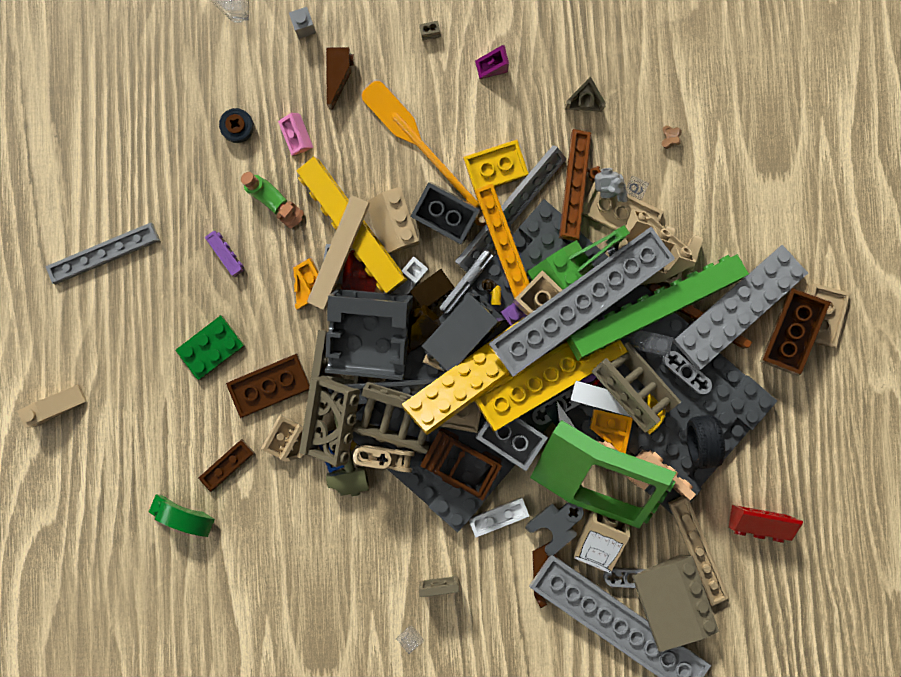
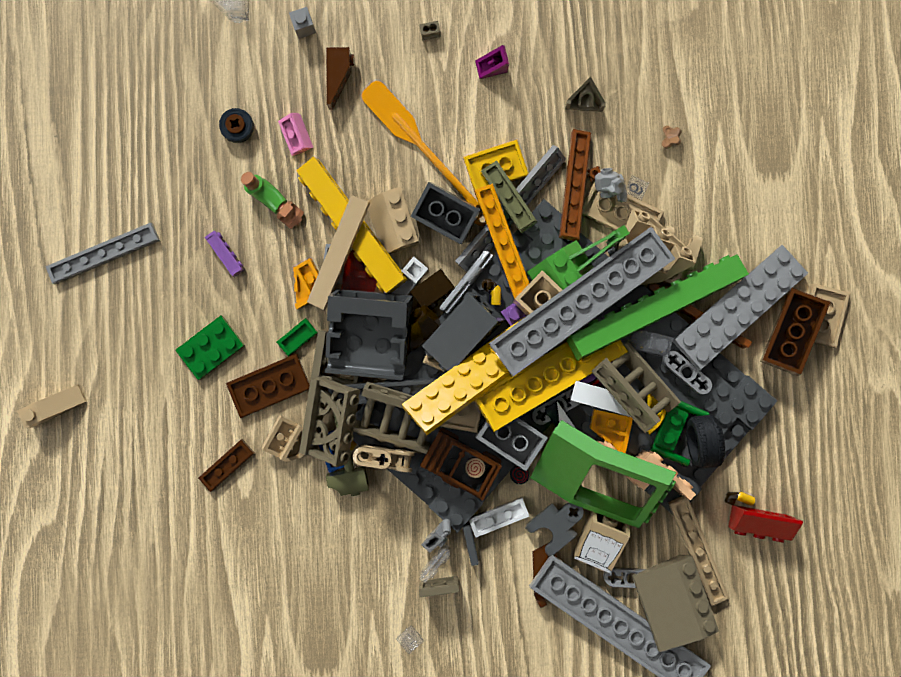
green arch [149,494,215,537] -> none
none -> green tile [276,318,318,357]
none -> clear plate [419,544,451,583]
none -> light grey piece [422,519,451,553]
none -> dark grey tile [463,523,479,566]
none -> tan tile [465,457,485,478]
none -> olive tile [481,161,538,233]
none -> black tile [510,465,530,484]
none -> green plate [651,401,709,467]
none -> arm [724,492,755,506]

